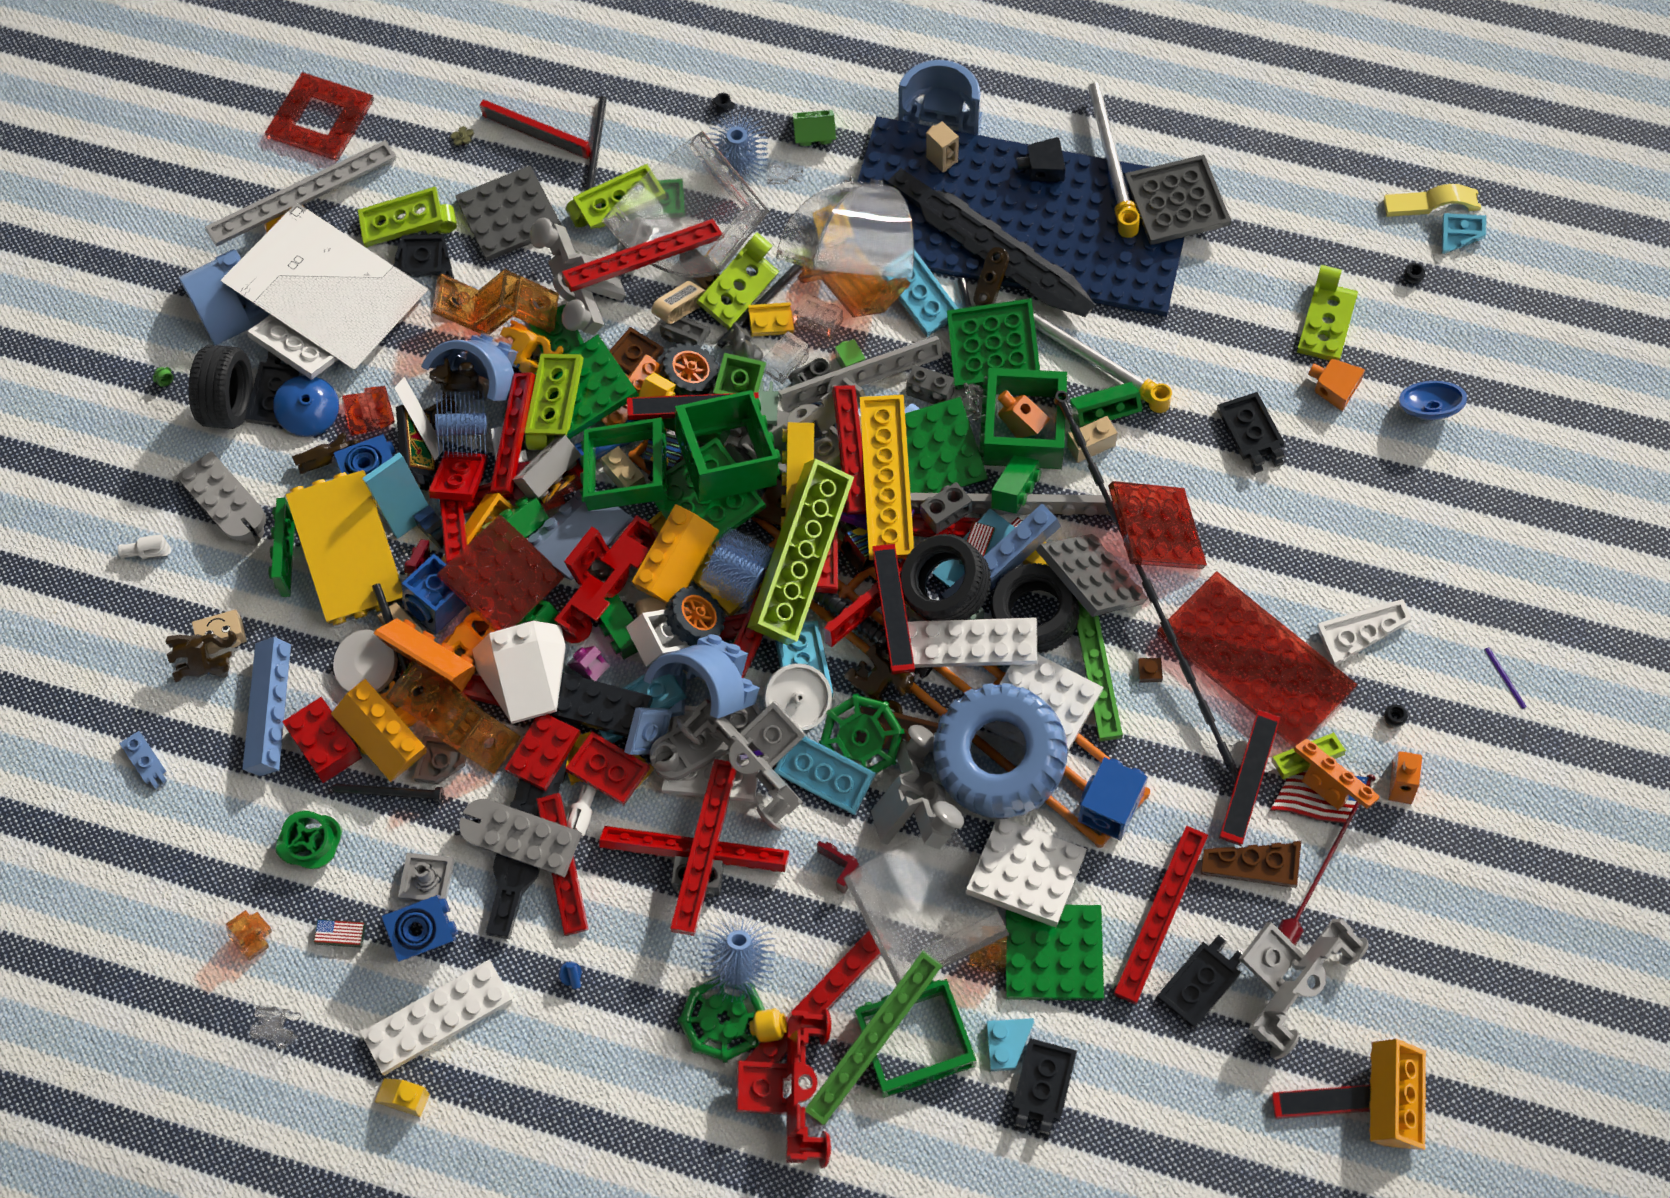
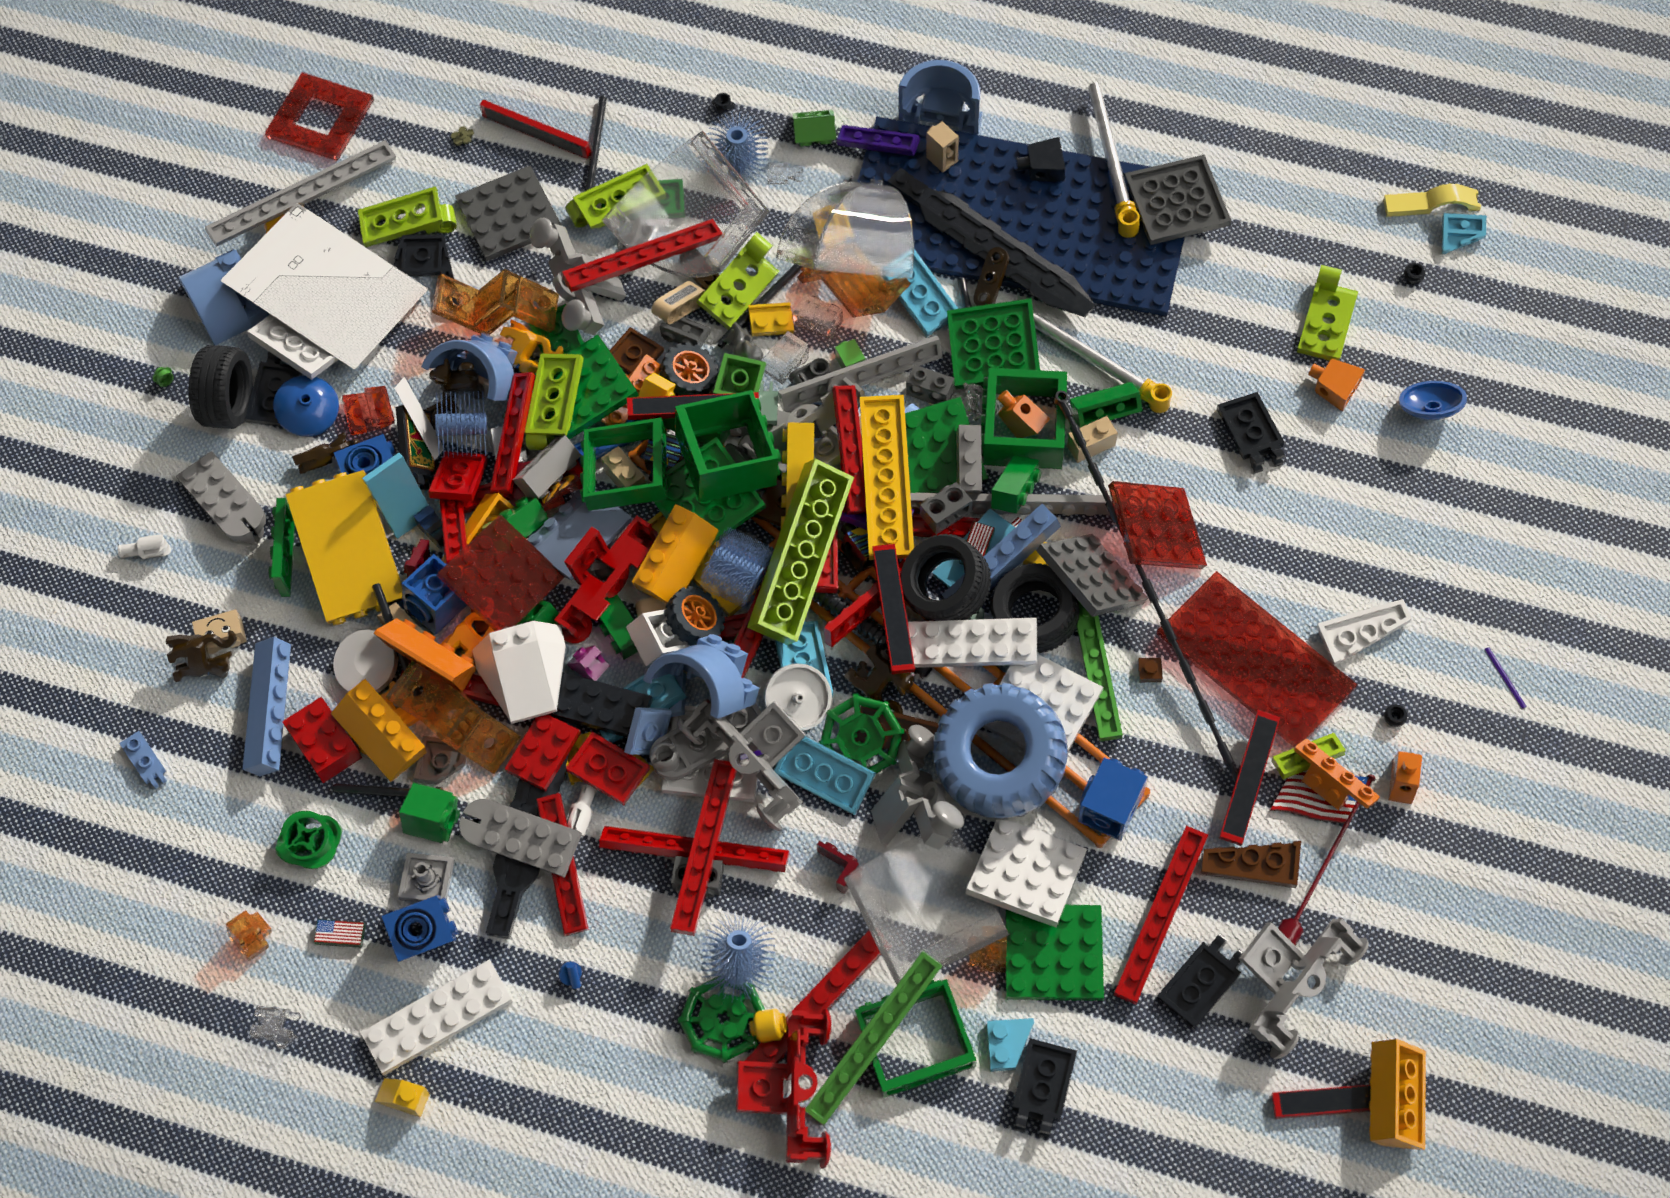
none -> green piece [399,782,460,844]
none -> dark purple tile [836,125,920,156]
none -> light grey brick [956,425,982,494]

